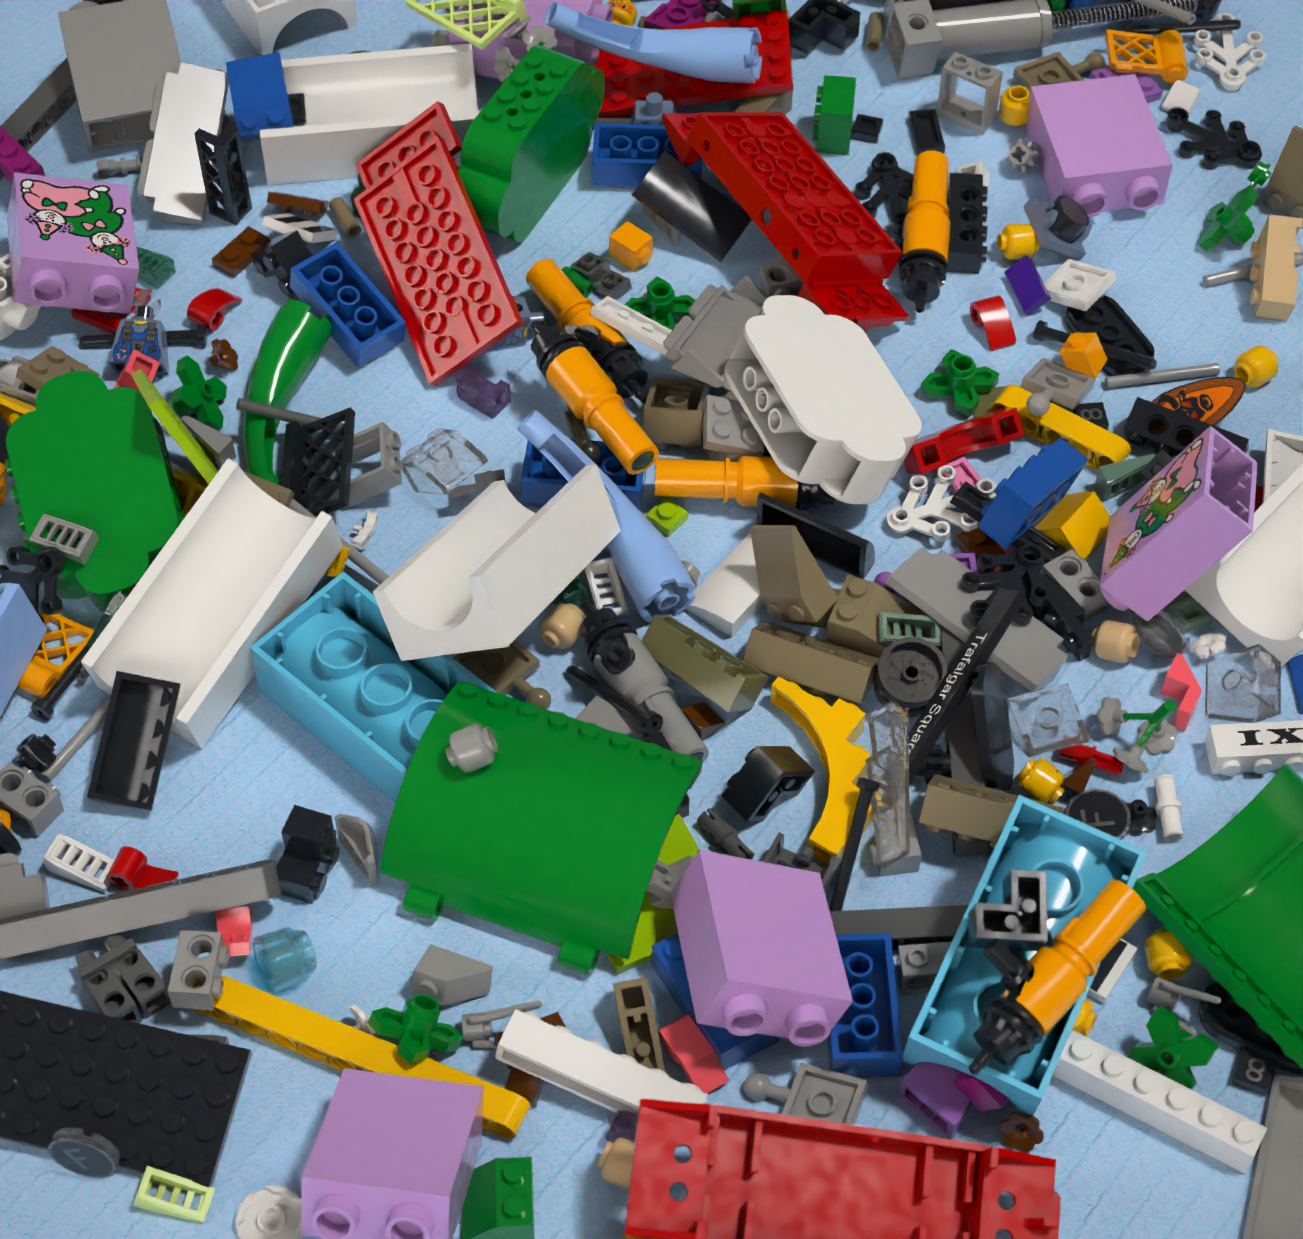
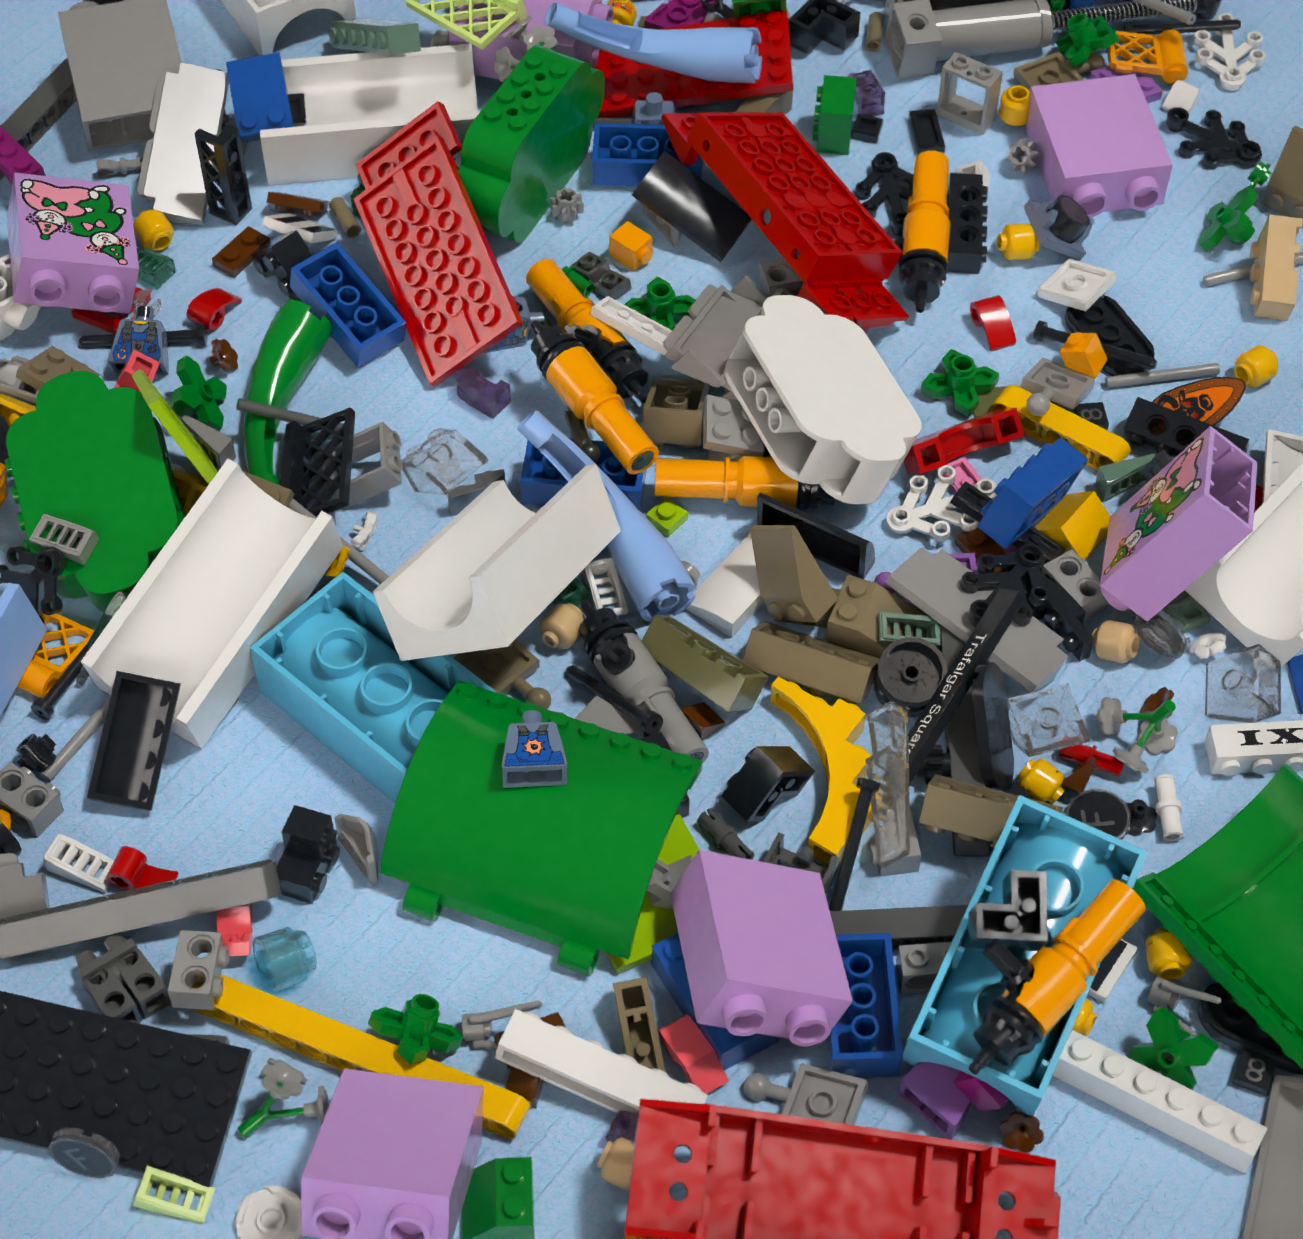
white plant [349,1005,377,1037] -> none
light grey slope [411,944,493,1006] -> none
light grey head [445,723,498,773] -> none
dark purple tile [1004,255,1052,316] -> none
coral slope [1161,653,1202,731] -> none
none -> yellow head [133,209,174,251]
none -> light grey plant [238,1058,329,1138]
none -> sand green brick [329,18,421,55]
none -> sand blue torso [502,710,567,788]
none -> light grey gear [550,188,584,222]
none -> clear purple leg [848,70,885,117]
none -> green plant [1055,13,1119,67]
none -> reddish brown plant [1139,687,1174,719]

